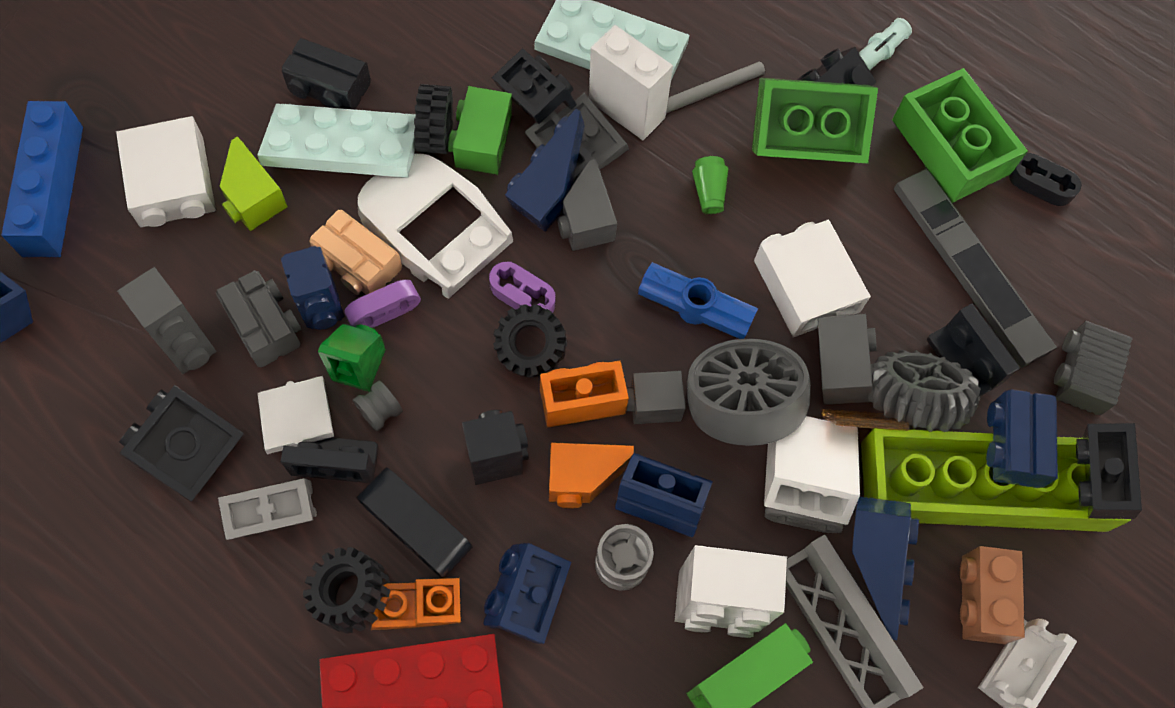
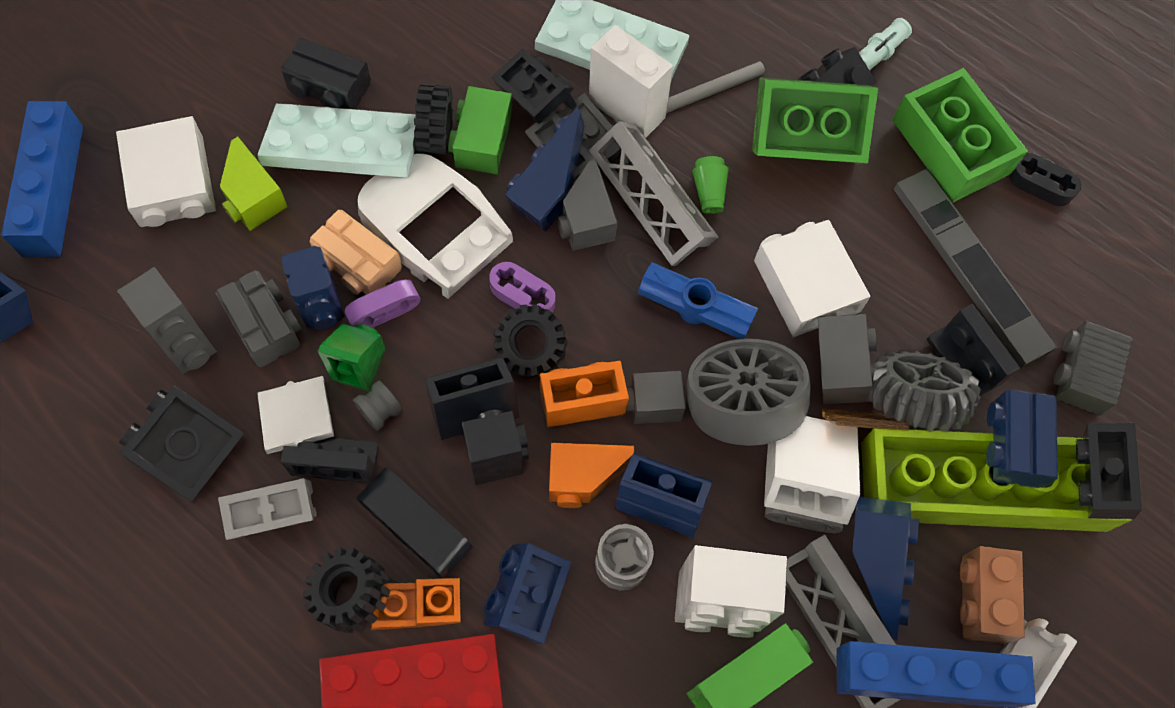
none -> black brick [424,357,520,440]
none -> light grey fence [589,121,719,266]
none -> blue brick [836,641,1036,708]

